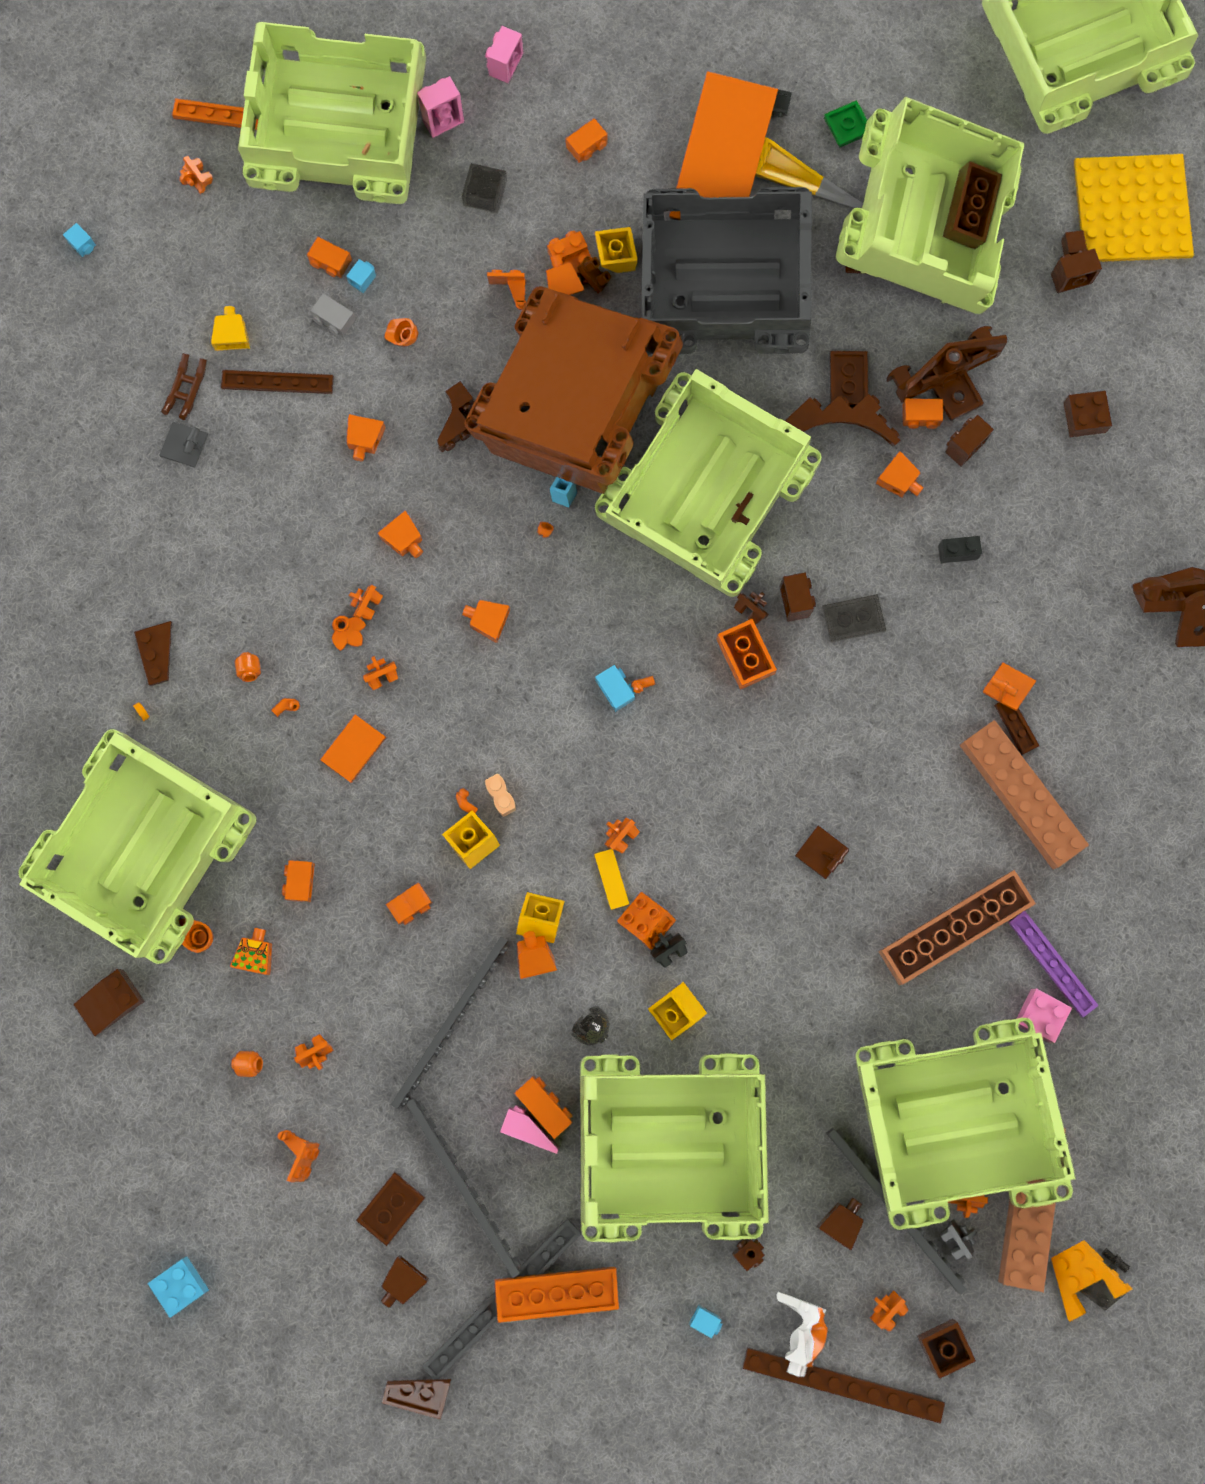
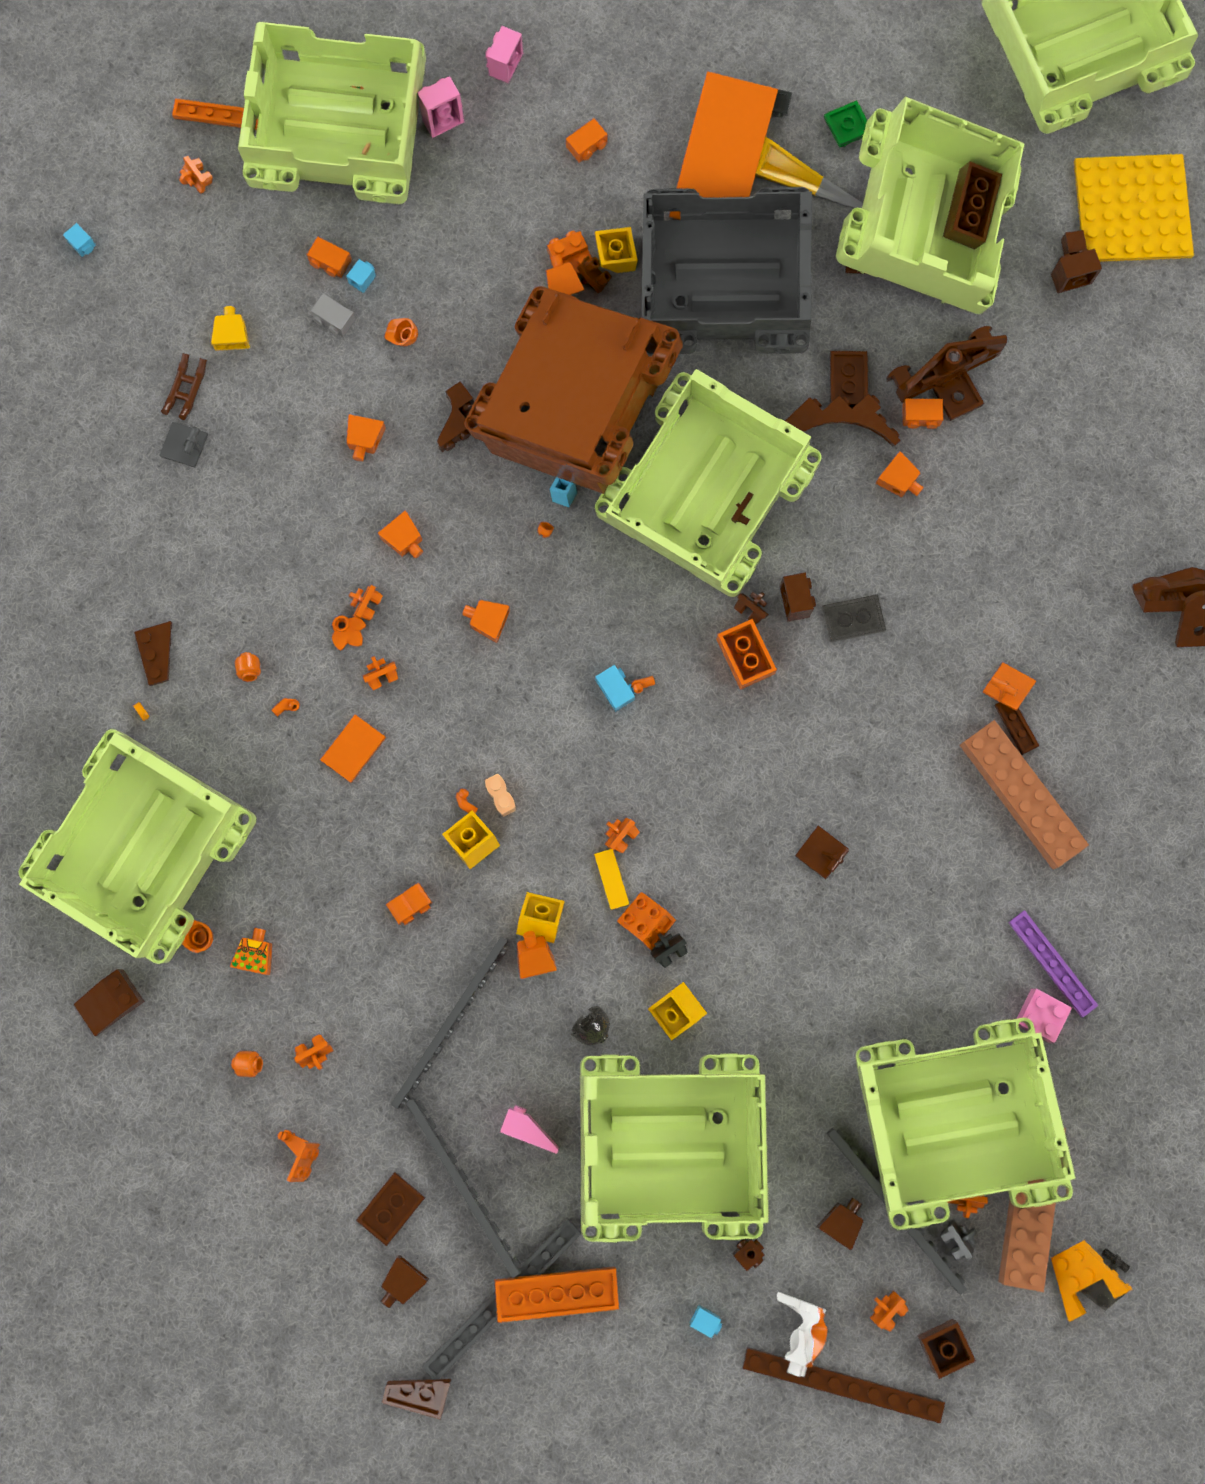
medium azure brick [148,1256,209,1318] -> none
reddish brown tile [221,370,334,394] -> none
orange brick [282,860,315,902] -> none
clear smoke brick [462,163,507,214] -> none
orange plate [487,270,526,310] -> none
orange brick [514,1076,573,1139] -> none
nougat brick [878,870,1036,985] -> none
pearl dark grey brick [938,536,982,563] -> none
reddish brown brick [945,414,994,467] -> none
reddish brown brick [1063,390,1112,437] -> none

